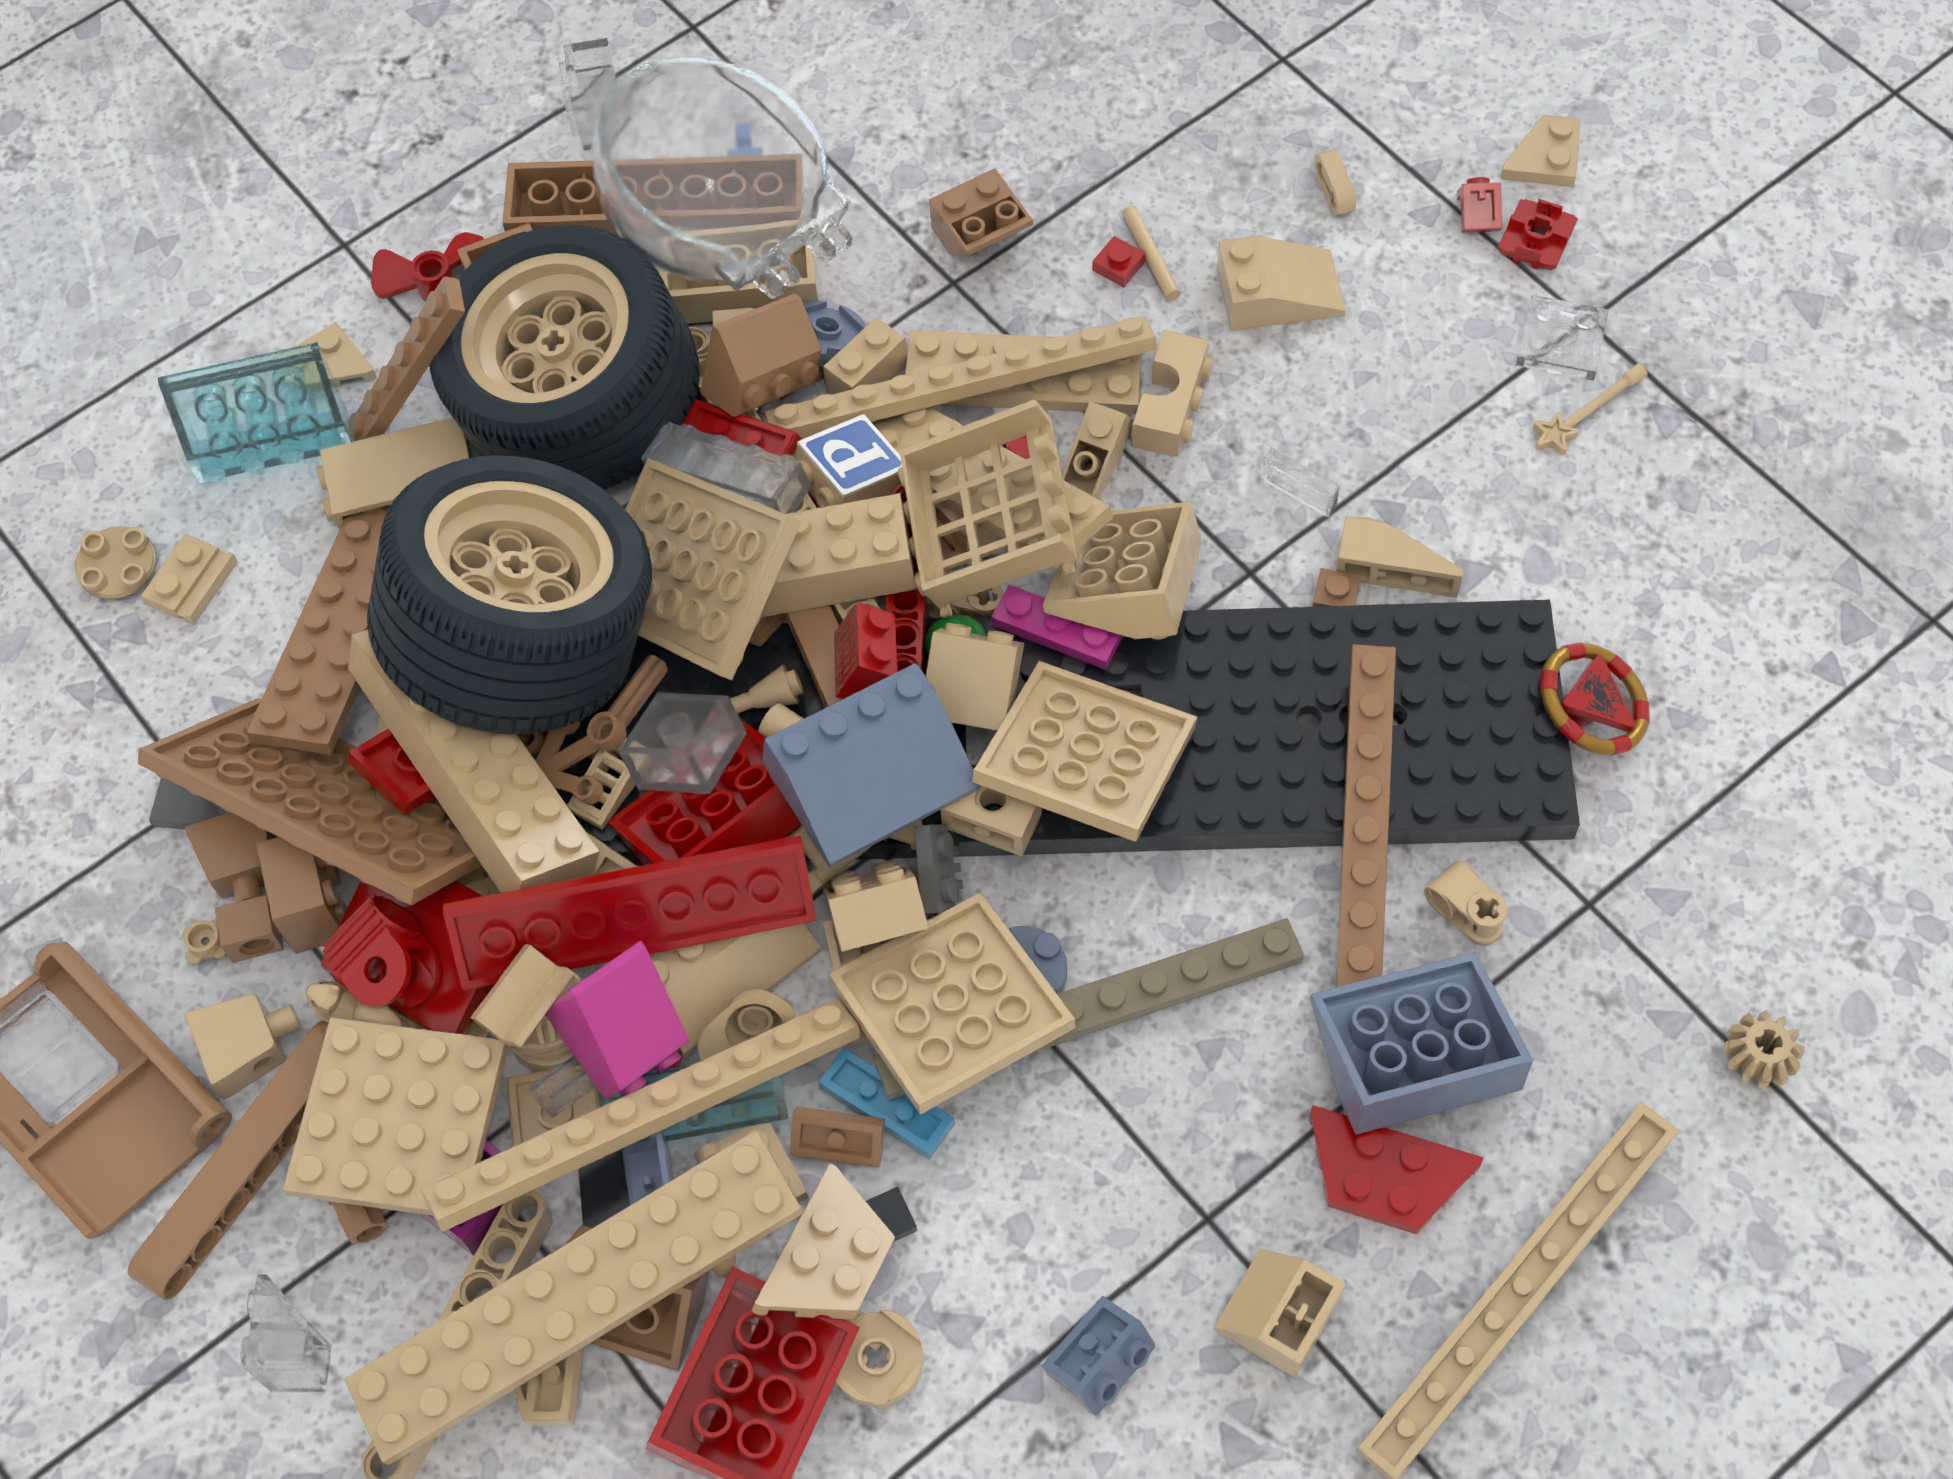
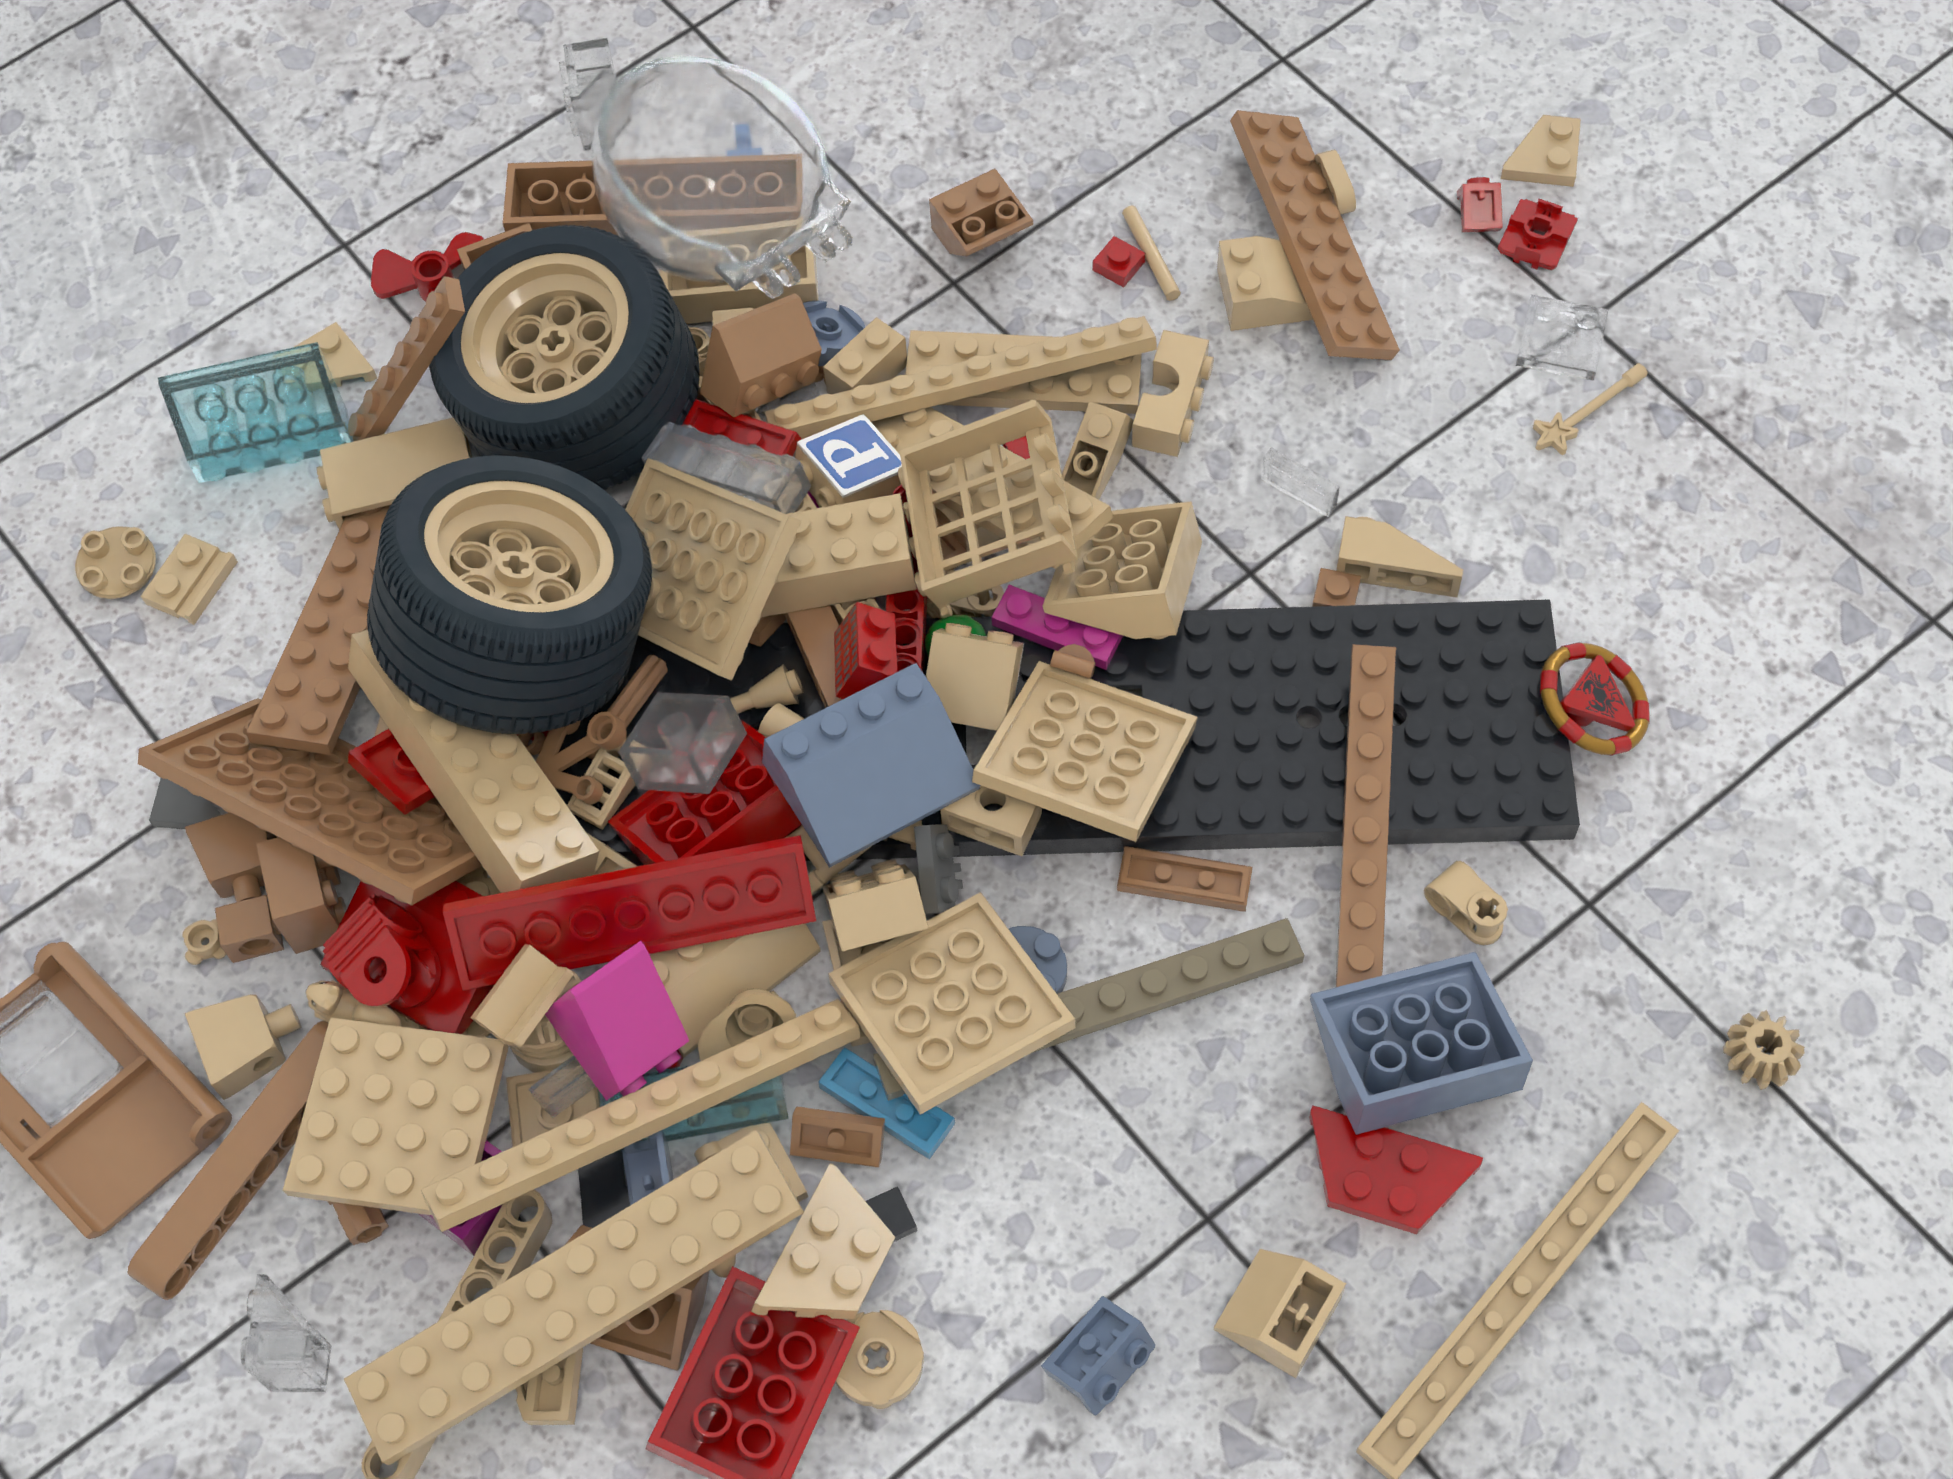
none -> medium nougat plate [1050,644,1096,679]
none -> medium nougat tile [1117,846,1253,912]
none -> medium nougat plate [1230,110,1400,360]

